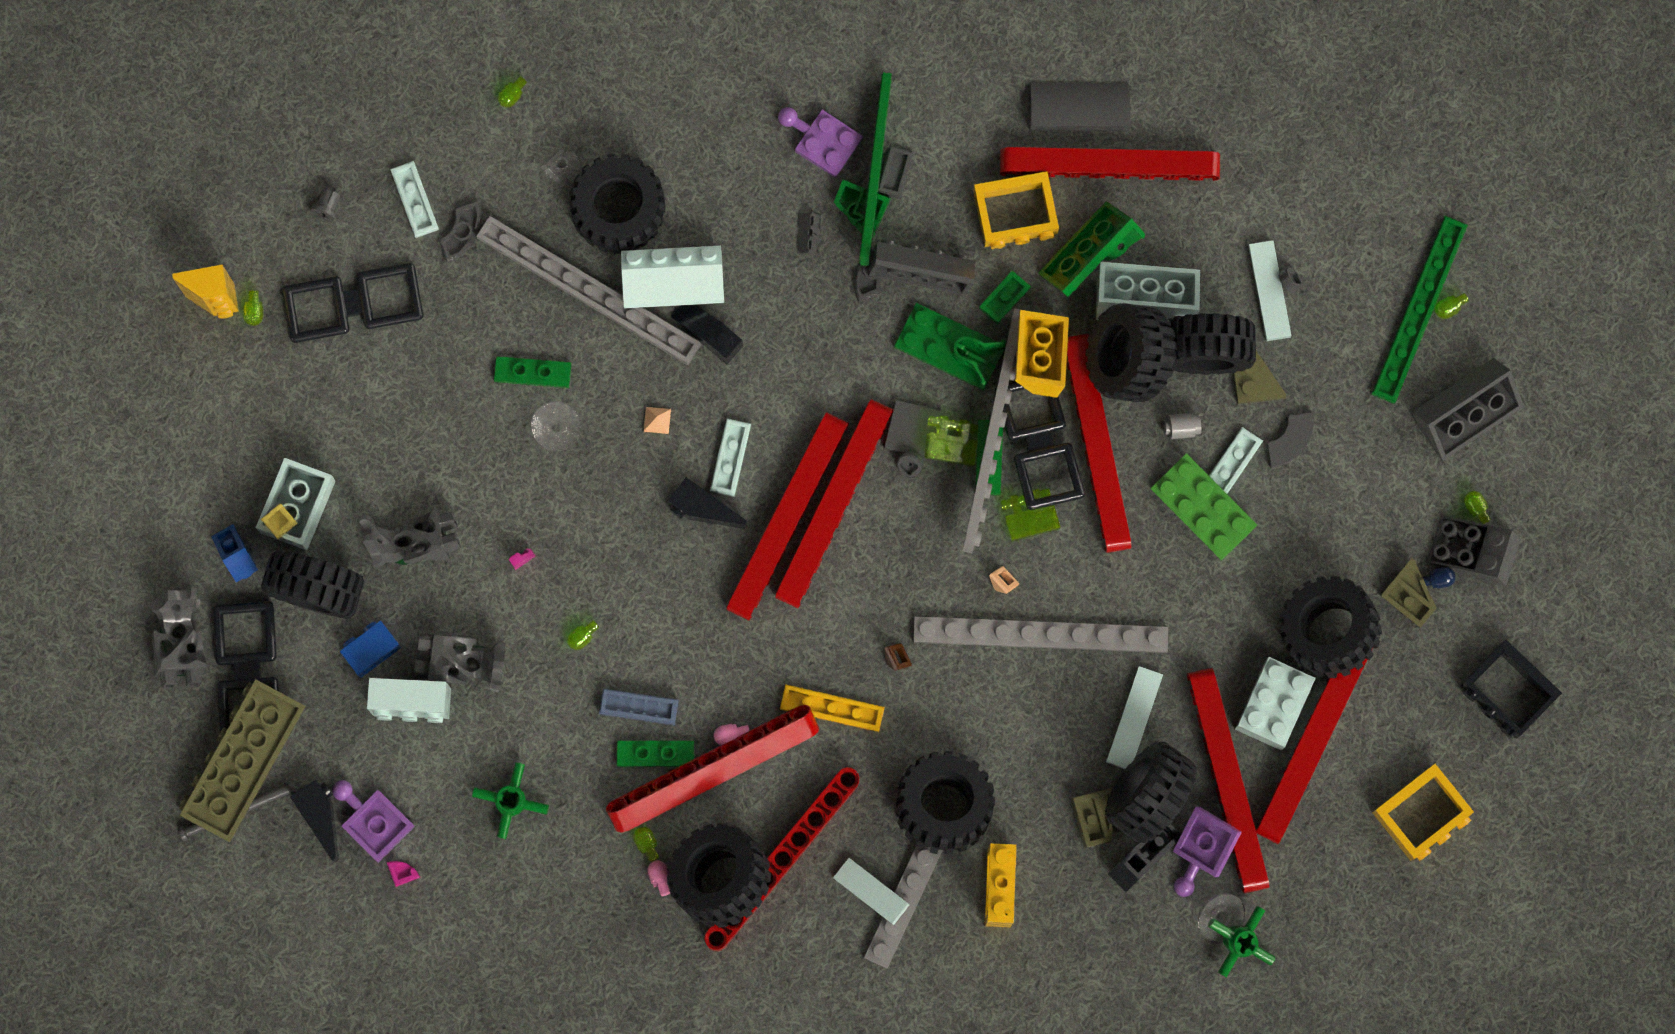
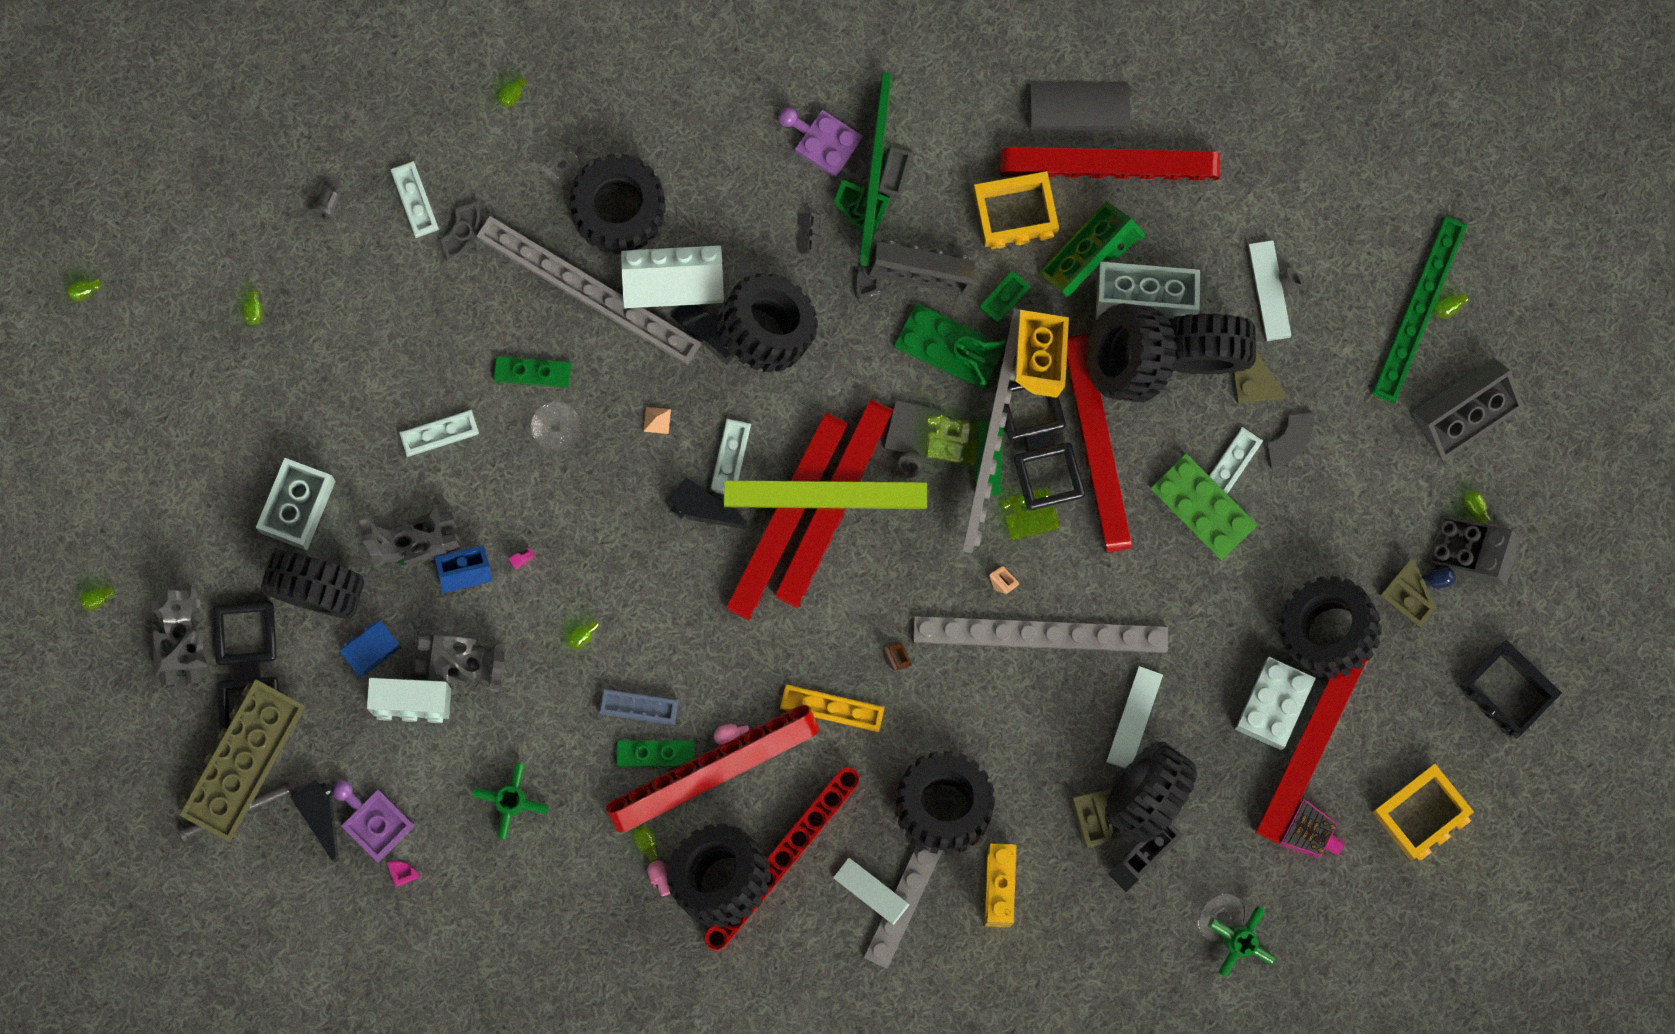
yellow slope [172,265,239,319] -> none
blue slope [211,524,258,582] -> none
light yellow tile [261,503,298,539] -> none
black bar [282,263,424,343] -> none
light grey brick [1163,412,1201,440] -> none
medium lavender plate [1173,807,1242,897] -> none
red beam [1187,667,1269,894] -> none
none -> clear neon green cylinder [67,279,103,302]
none -> clear neon green cylinder [80,586,116,611]
none -> light aqua tile [399,410,479,457]
none -> blue brick [434,545,492,593]
none -> black tyre [717,273,818,372]
none -> lime tile [724,481,927,509]
none -> torso [1279,799,1345,858]

